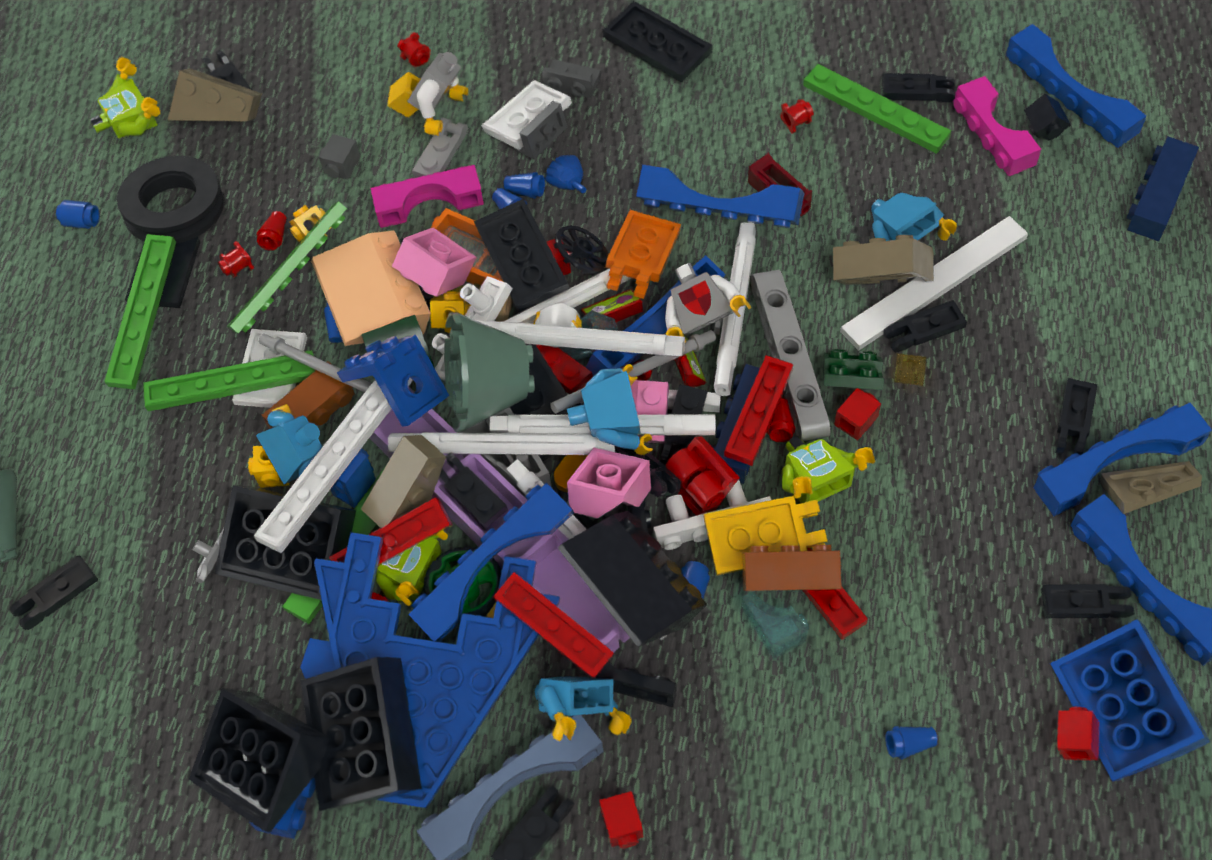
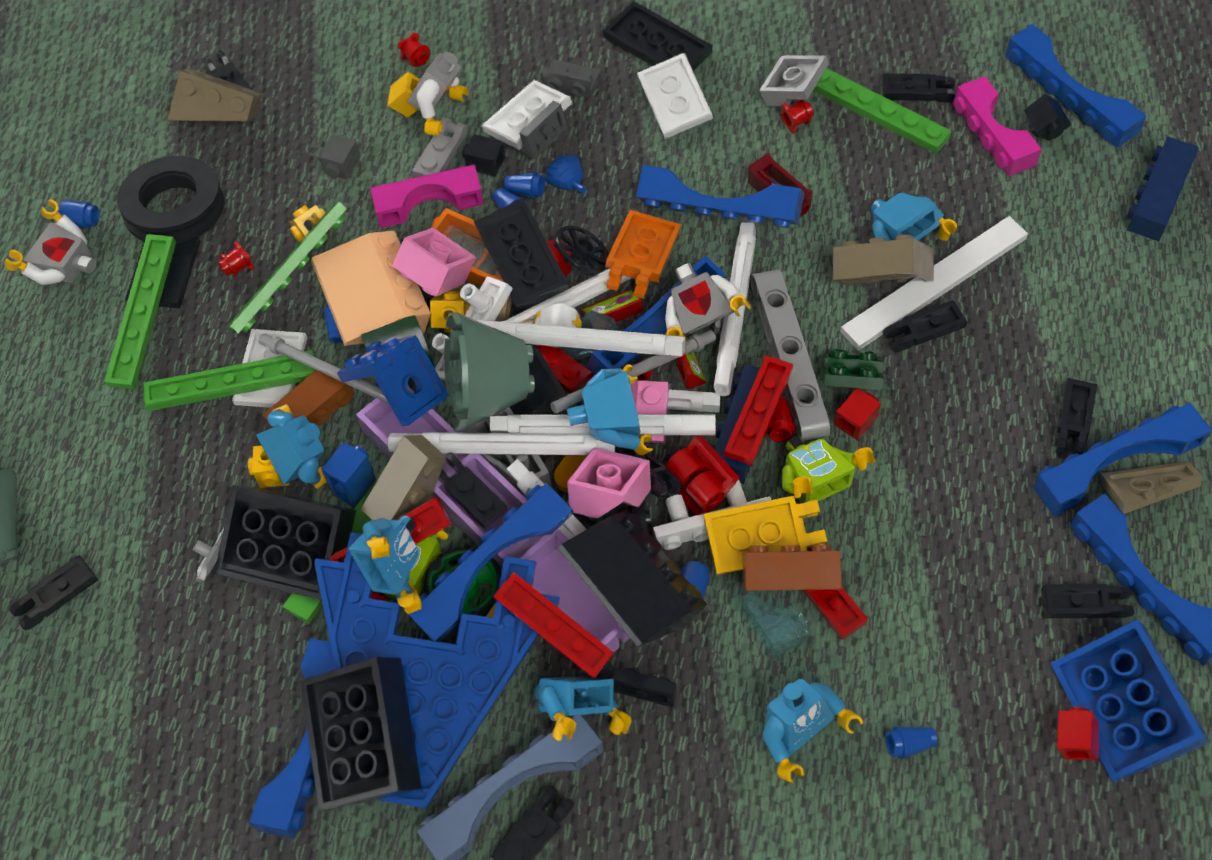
lime torso [90,57,160,138] -> none
black slope [188,688,330,832] -> none
white tile [254,378,413,553] -> none
red cone [256,211,287,251] -> none
red brick [599,791,644,849] -> none
black hinge [660,384,708,464] -> none
clear yellow tile [894,354,926,386] -> none
none -> torso [4,199,96,285]
none -> dark azure torso [348,516,422,614]
none -> black brick [462,134,505,177]
none -> white tile [637,53,713,138]
none -> light grey plate [759,55,829,107]
none -> dark azure torso [762,678,863,784]

